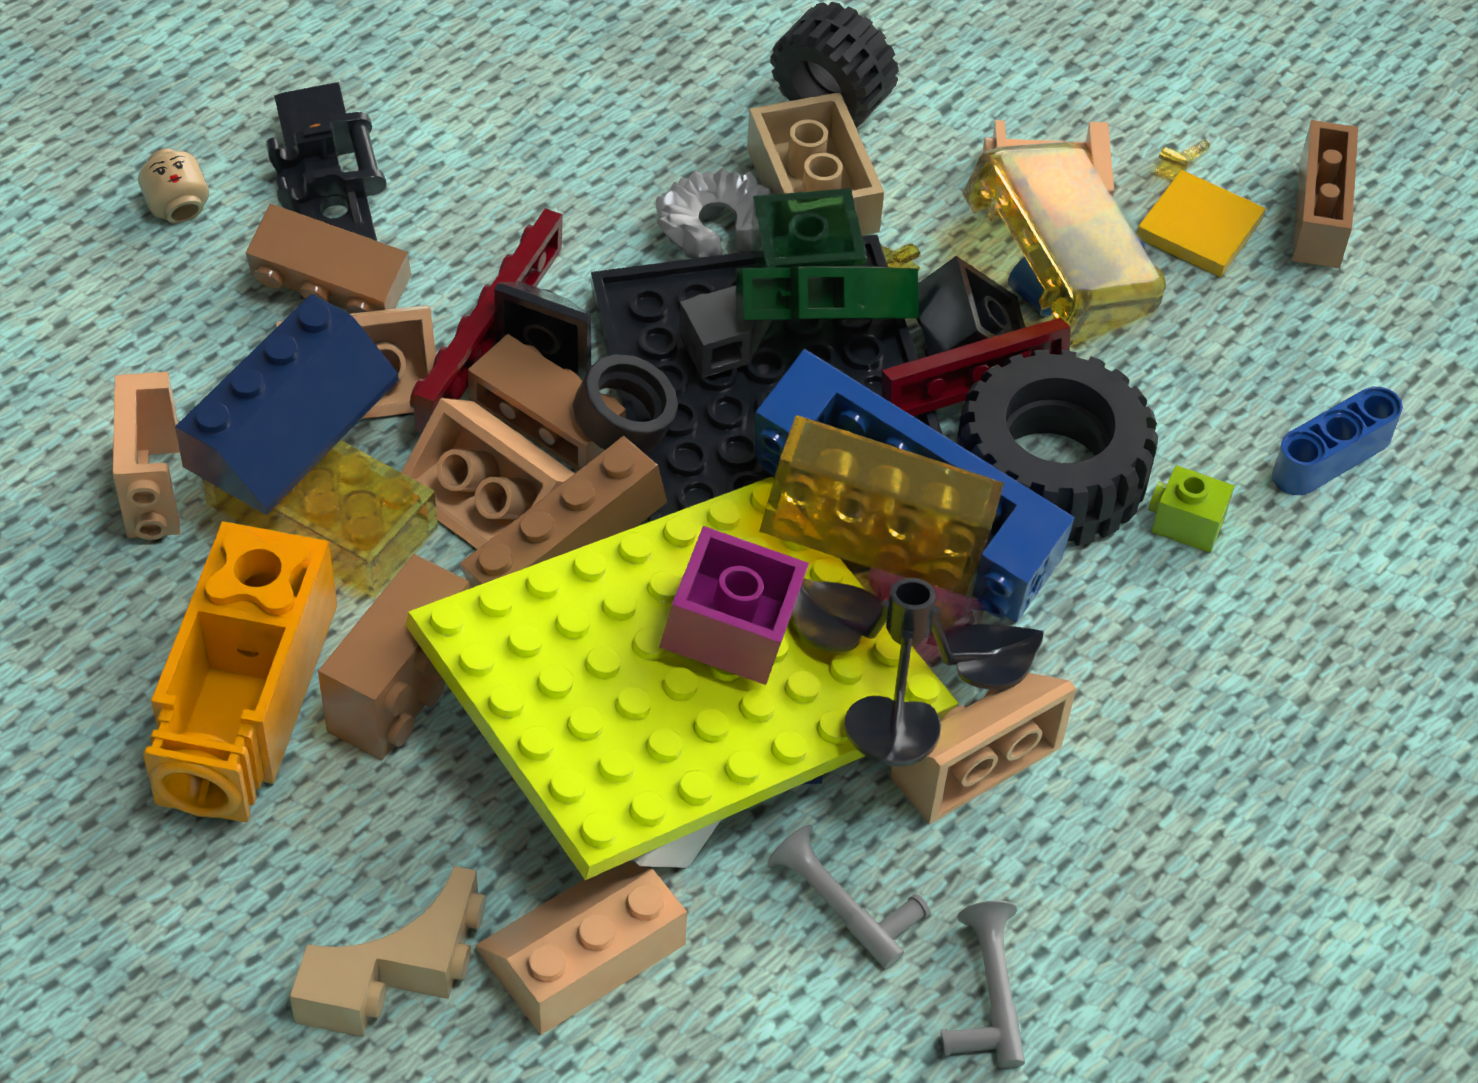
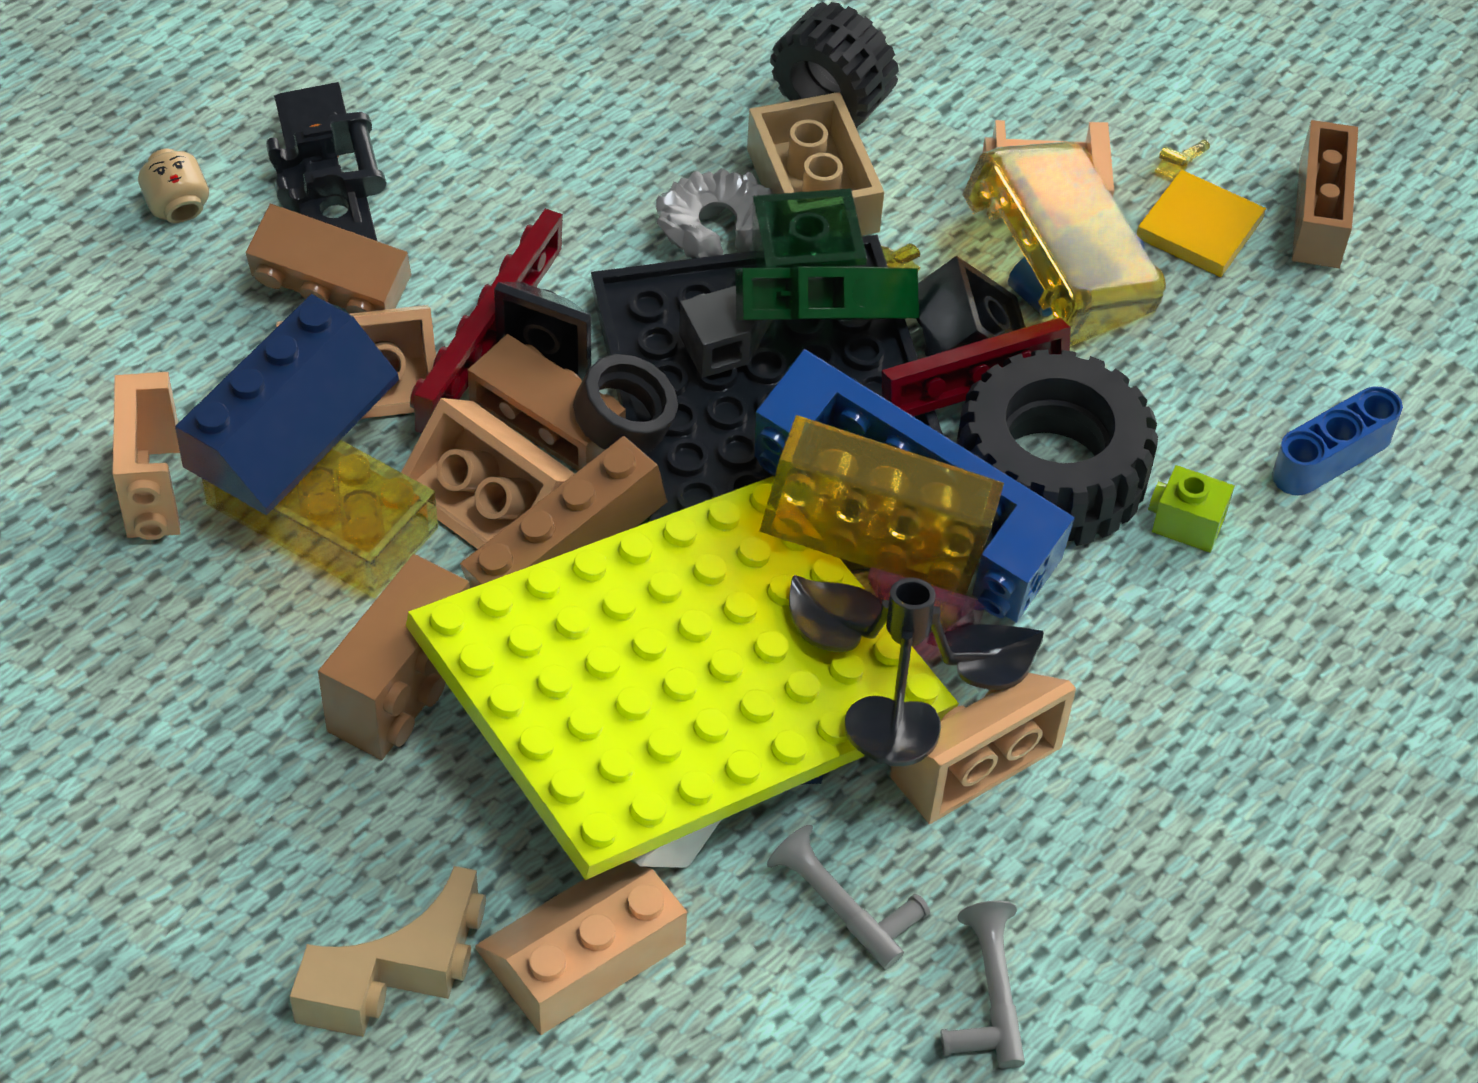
light orange piece [143,521,337,822] -> none
brick [659,526,809,685] -> none

